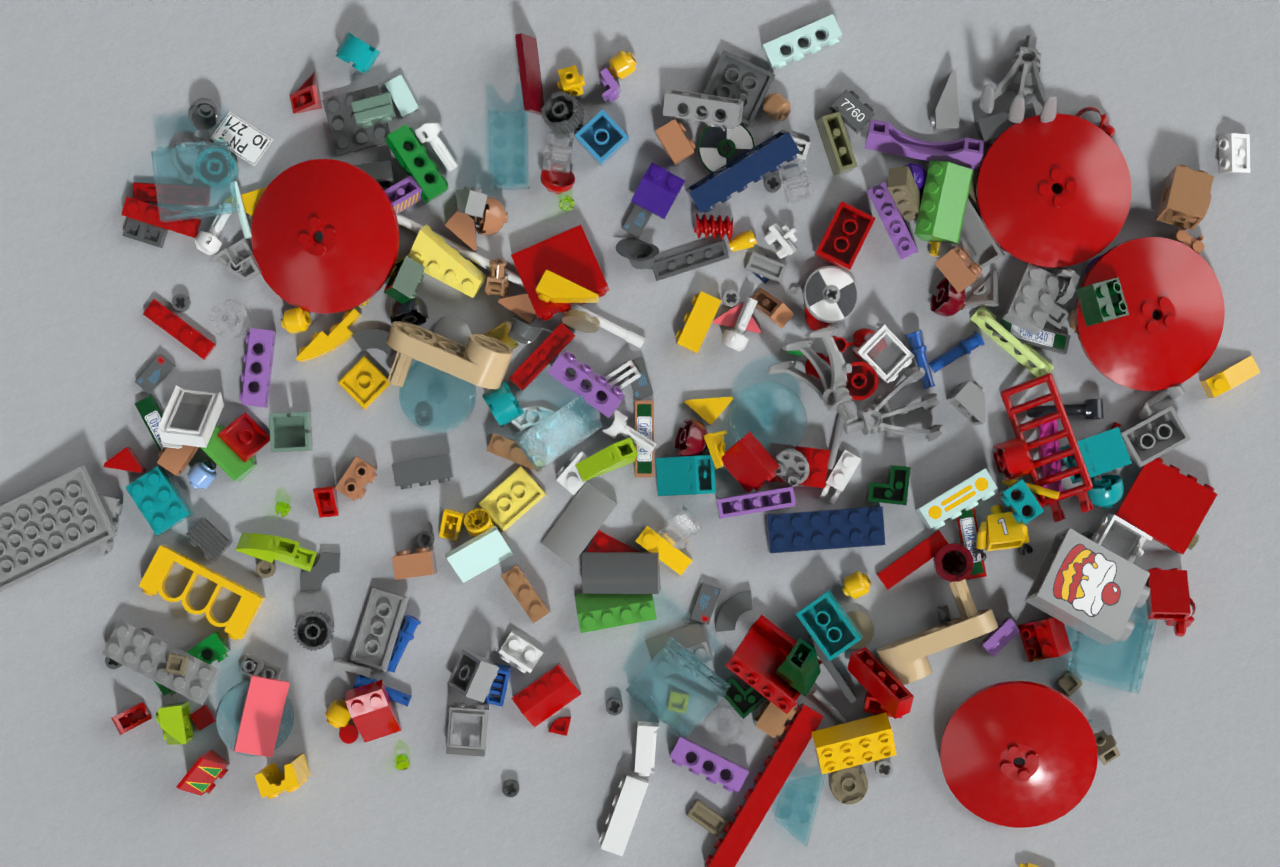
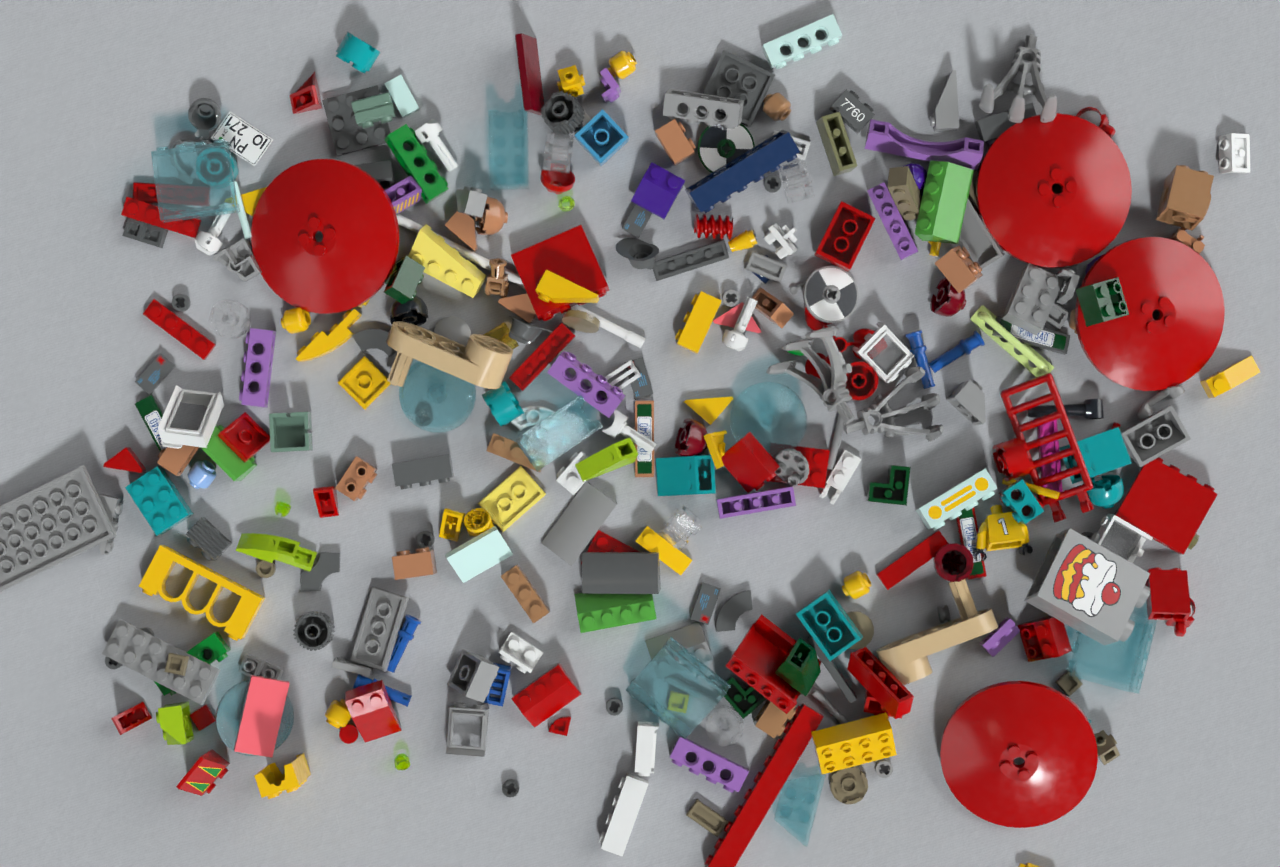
dark blue brick [766,506,885,553] -> none
light grey tile [964,271,999,309] -> none

